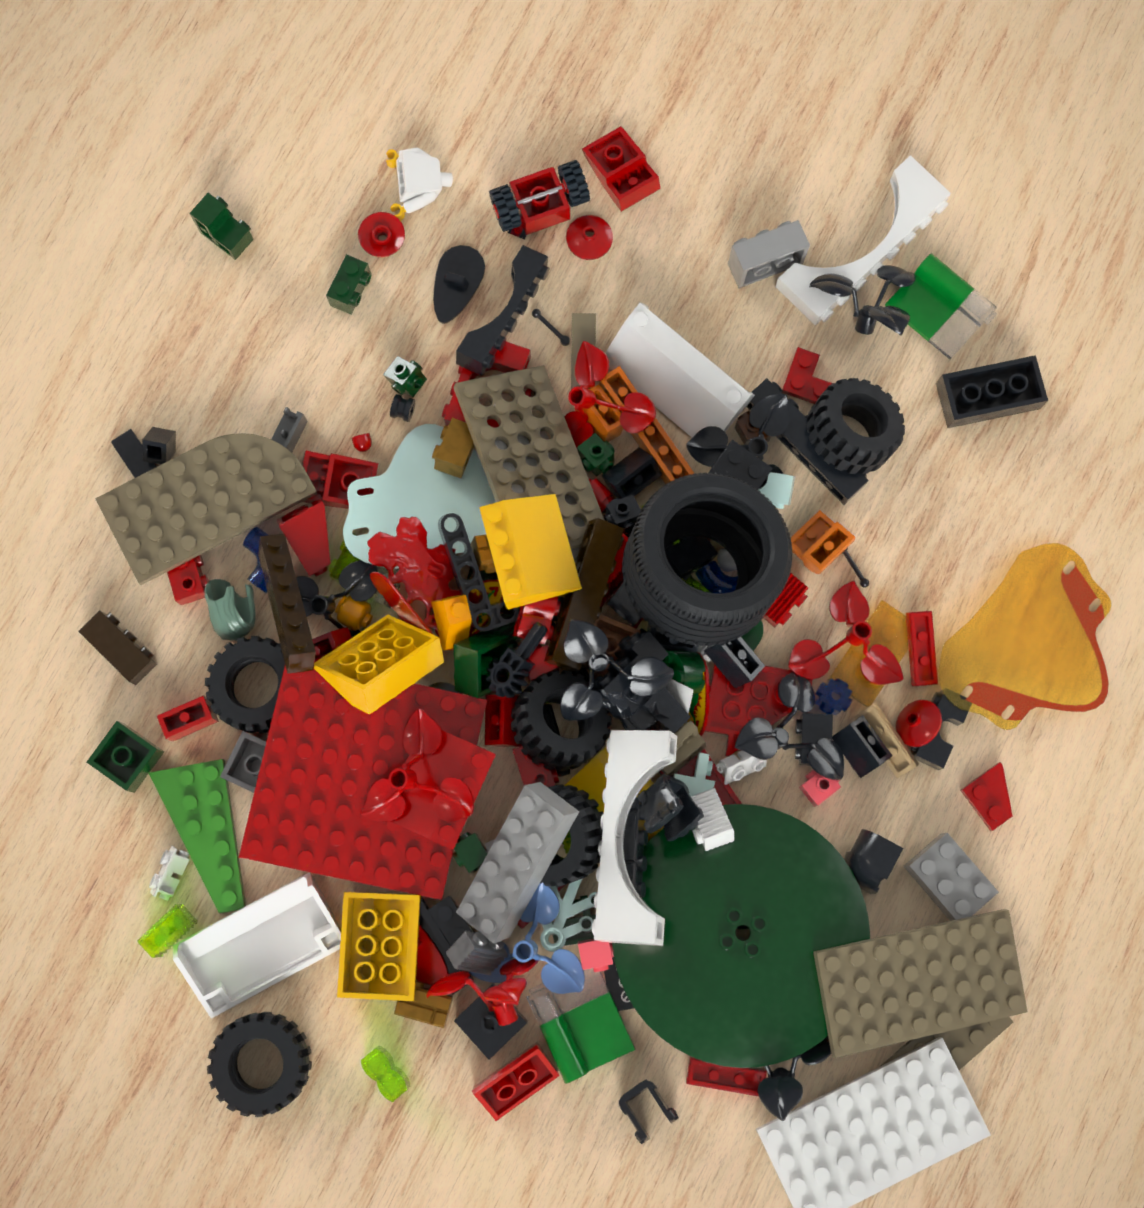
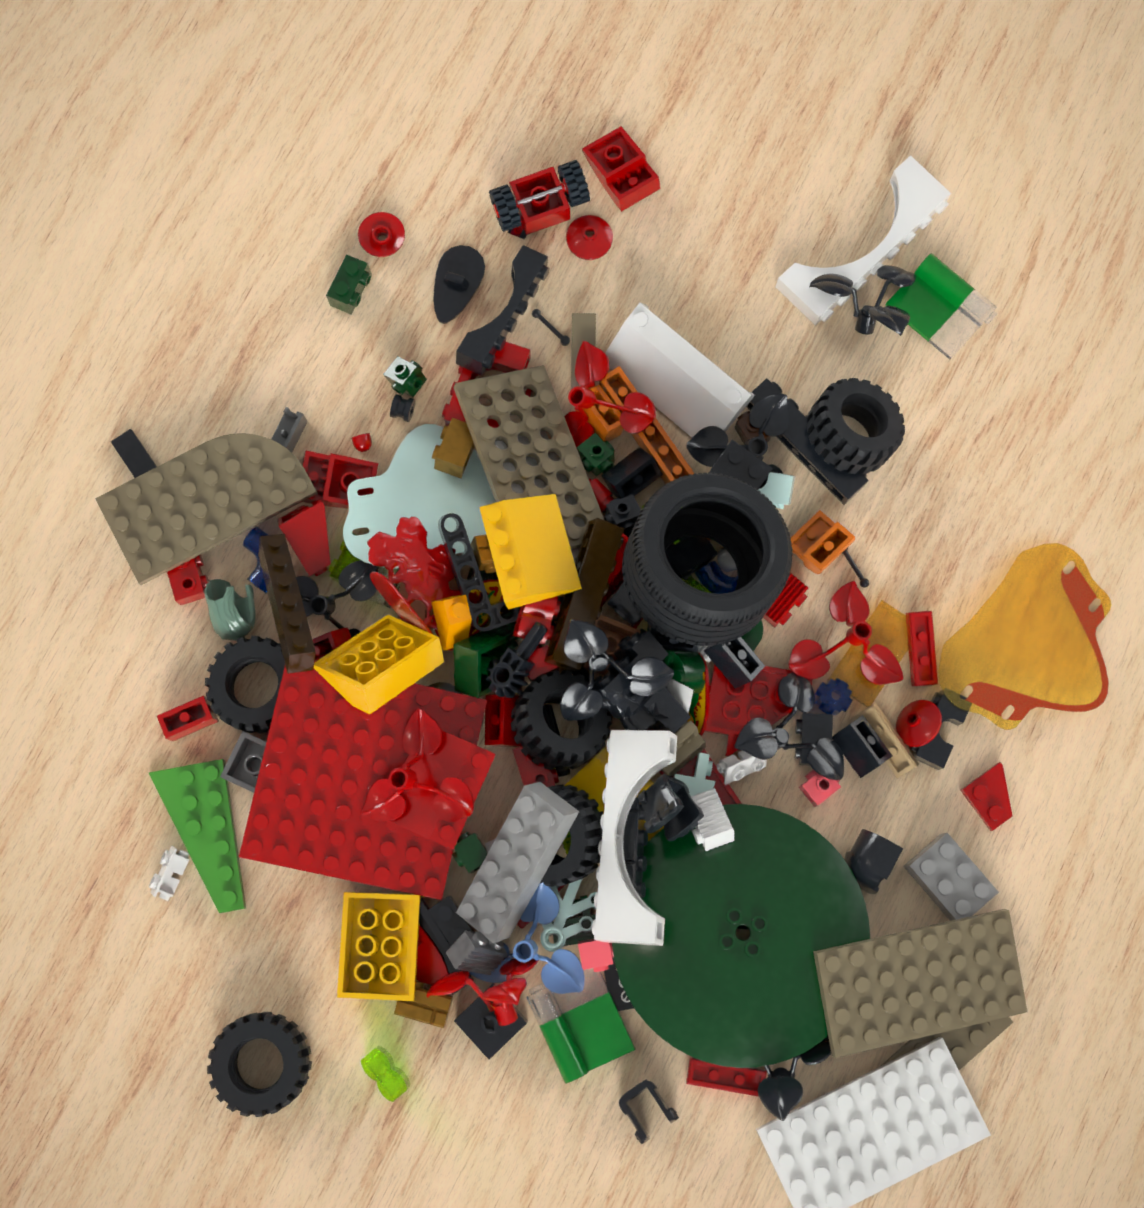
dark brown brick [78,610,157,685] -> none
dark green brick [86,721,164,793] -> none
clear neon green brick [137,904,198,958] -> none
black brick [142,427,176,464] -> none
white slope [173,872,341,1019] -> none
dark green brick [189,193,254,260] -> none
light orange head [335,596,373,631] -> none
white torso [386,148,453,221] -> none
red slope [472,1042,560,1121] -> none
light grey brick [728,220,810,288] -> none
red plate [782,347,832,404] -> none
black brick [936,355,1048,428] -> none

